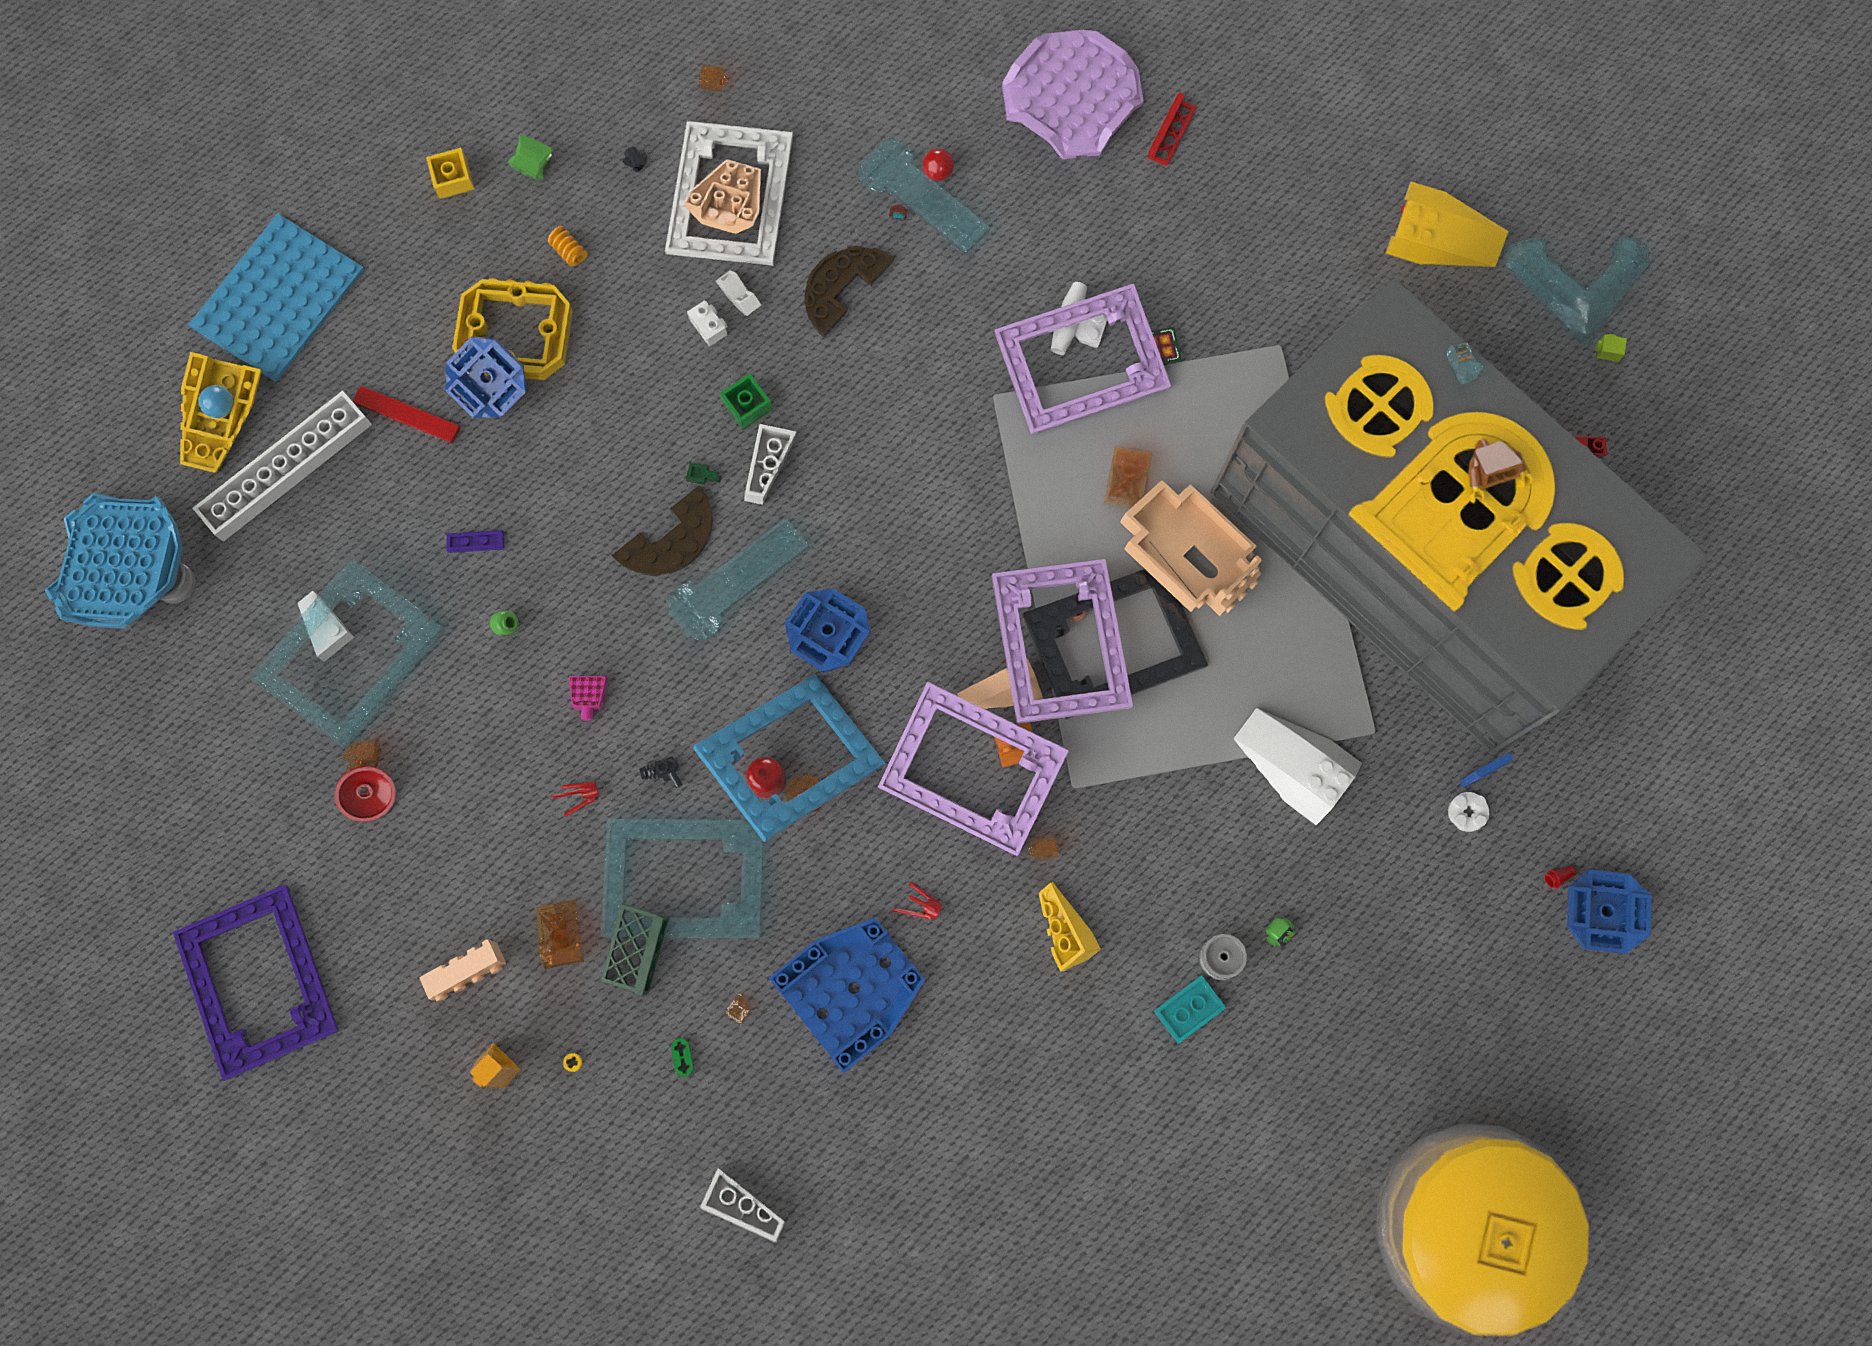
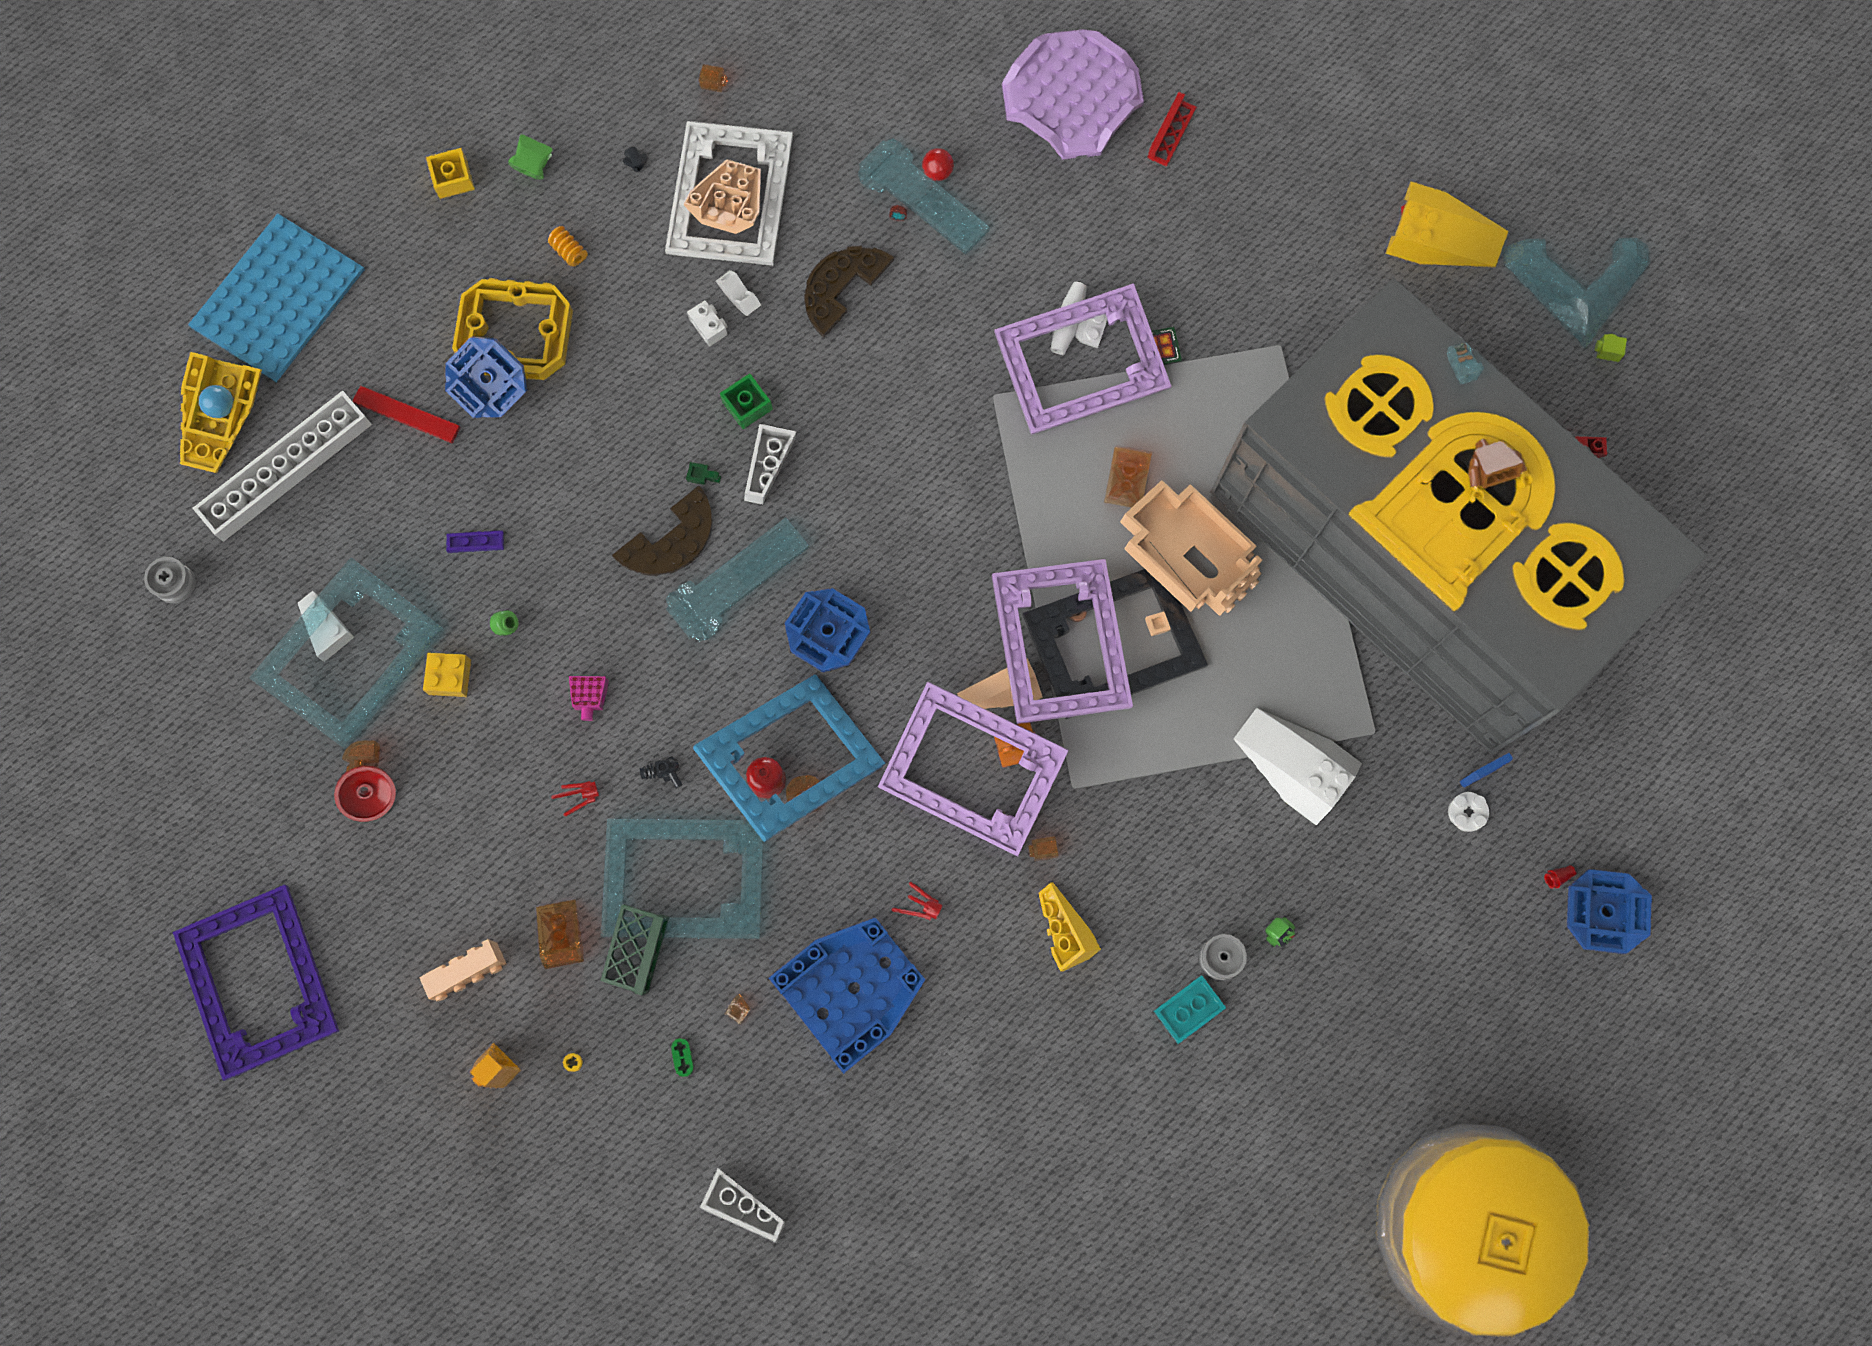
dark azure plate [45,493,183,629] -> none
none -> yellow brick [423,653,471,697]
none -> light nougat tile [1145,611,1171,637]

